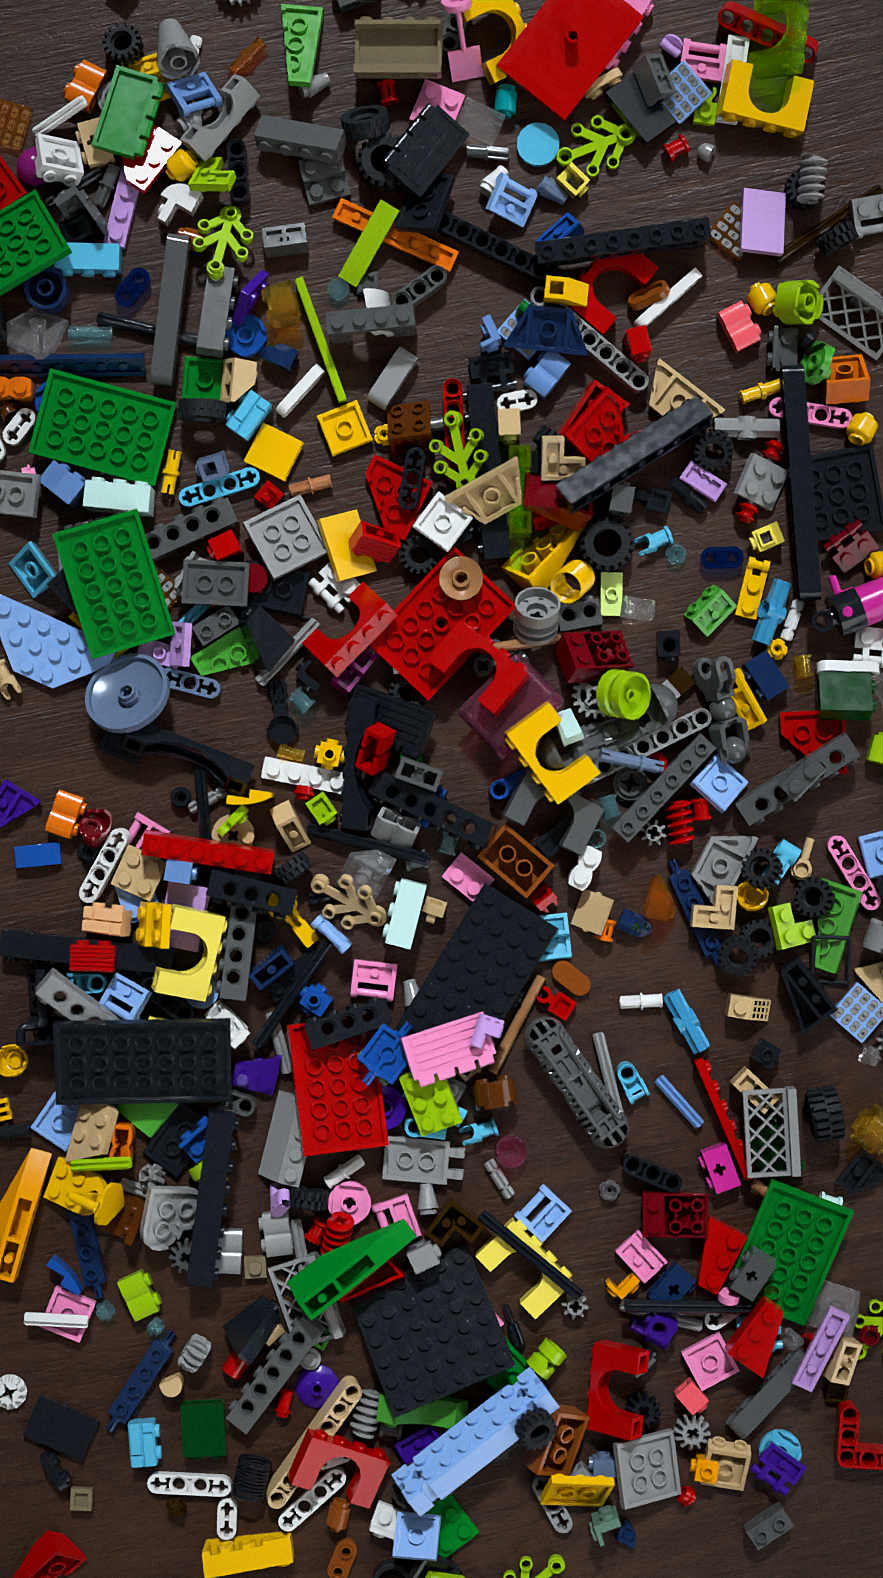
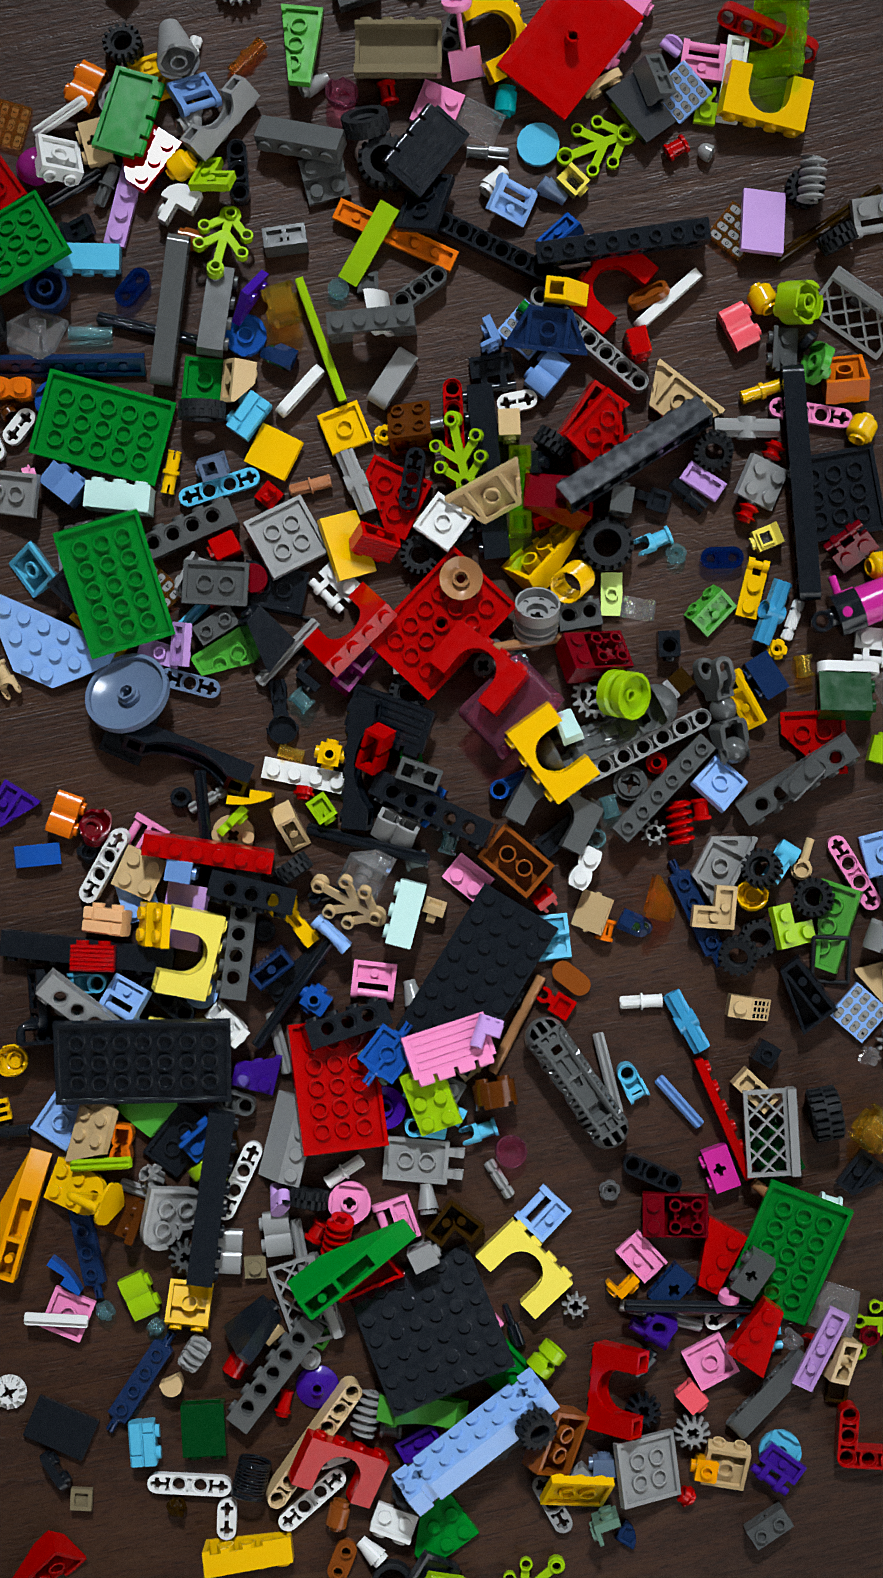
dark grey bracket [53,185,108,235] -> none
light blue plate [392,1511,441,1561] -> none
black axle [478,1210,583,1300] -> none
tan plate [540,436,586,481] -> none
sand blue pin [598,748,664,775] -> none
none -> yellow plate [164,1278,214,1333]
none -> white beam [221,1140,263,1220]
none -> clear pink hair [325,77,359,110]
none -> light grey piece [336,448,377,515]
none -> white cone [356,1536,388,1568]

